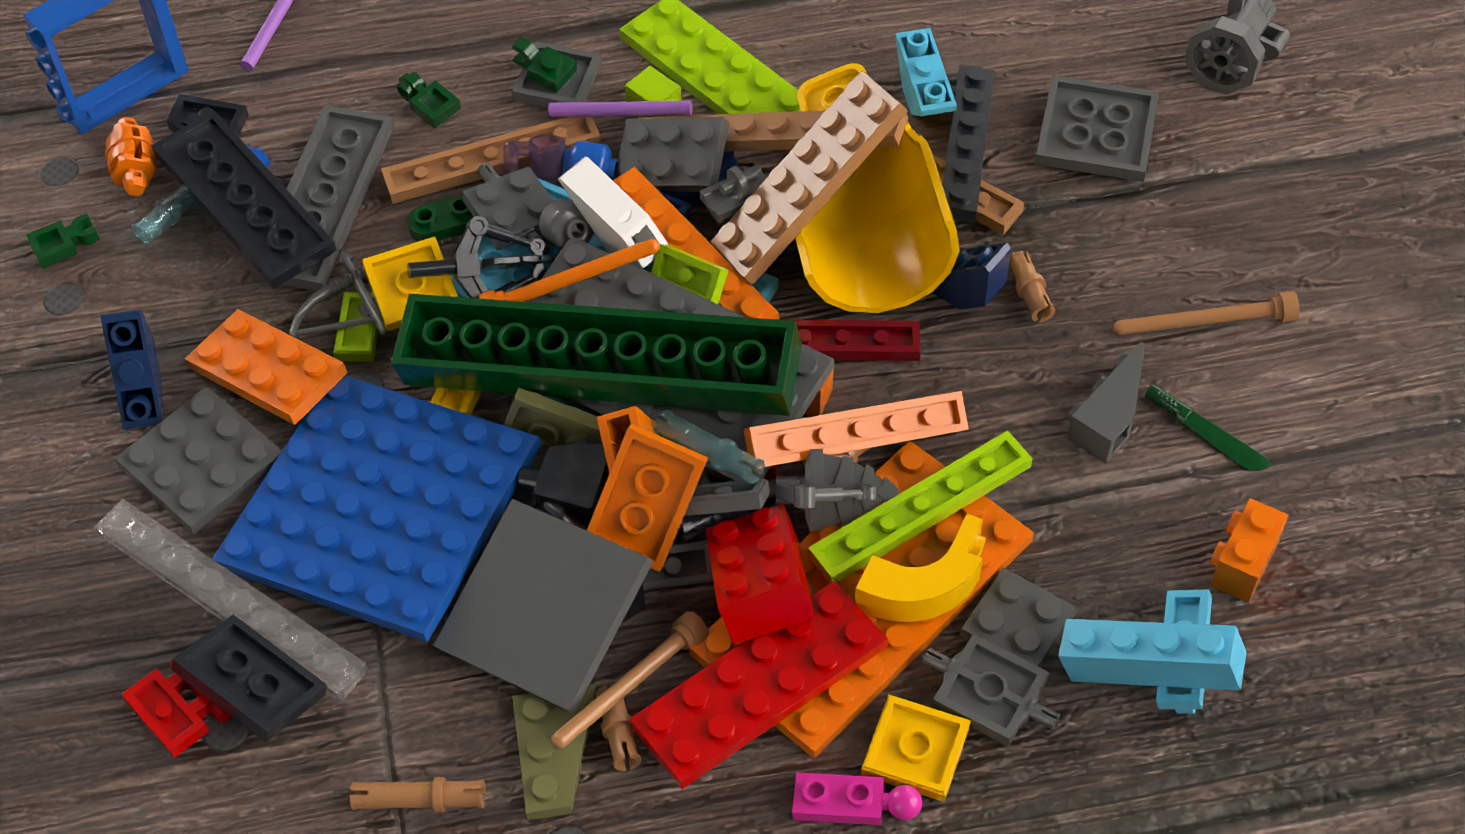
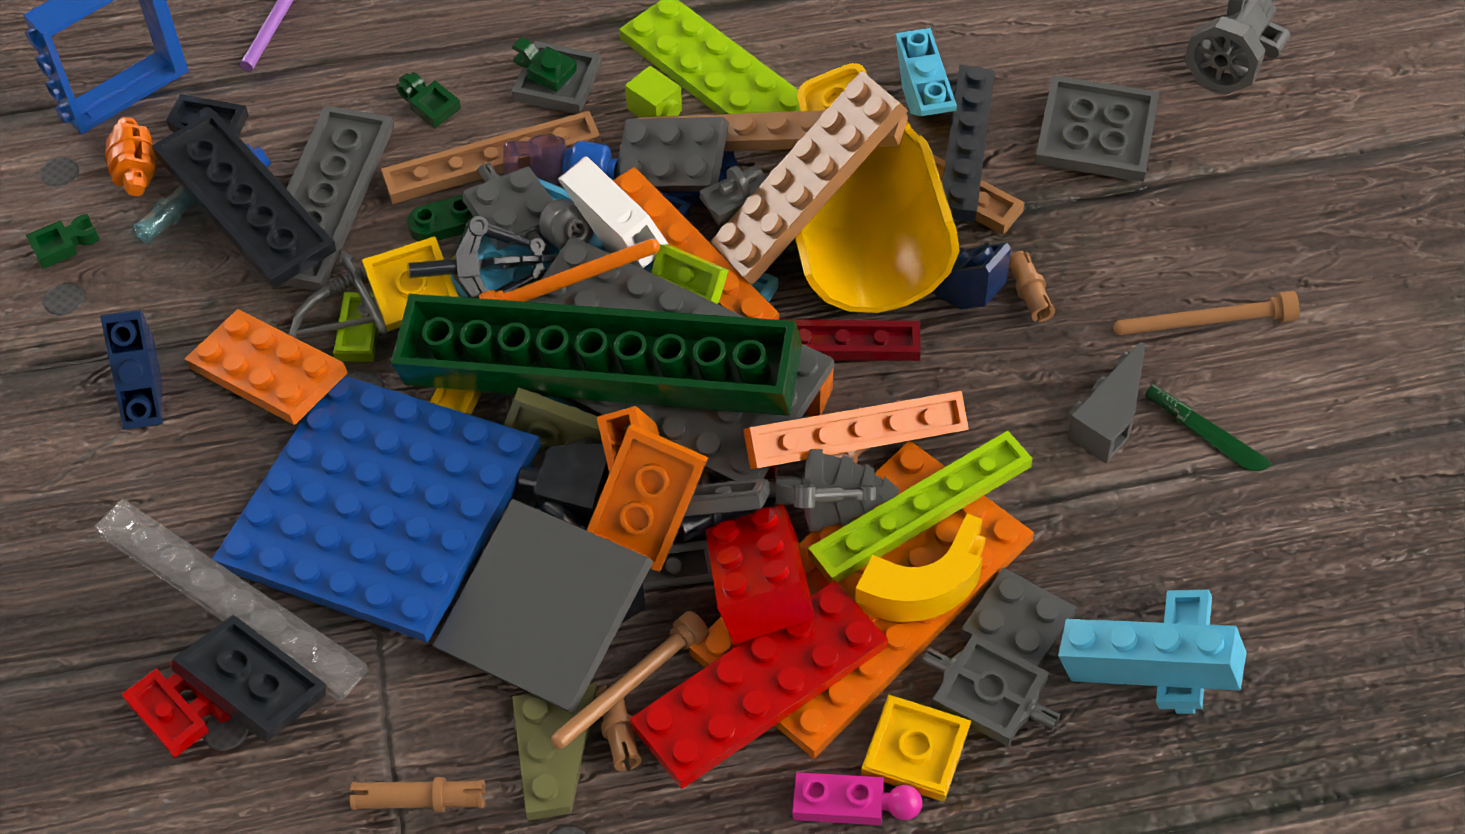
dark grey plate [115,386,282,535] -> none
medium lavender bar [548,101,693,117] -> none
clear light blue pin [654,410,765,484] -> none
orange brick [1210,498,1289,603] -> none

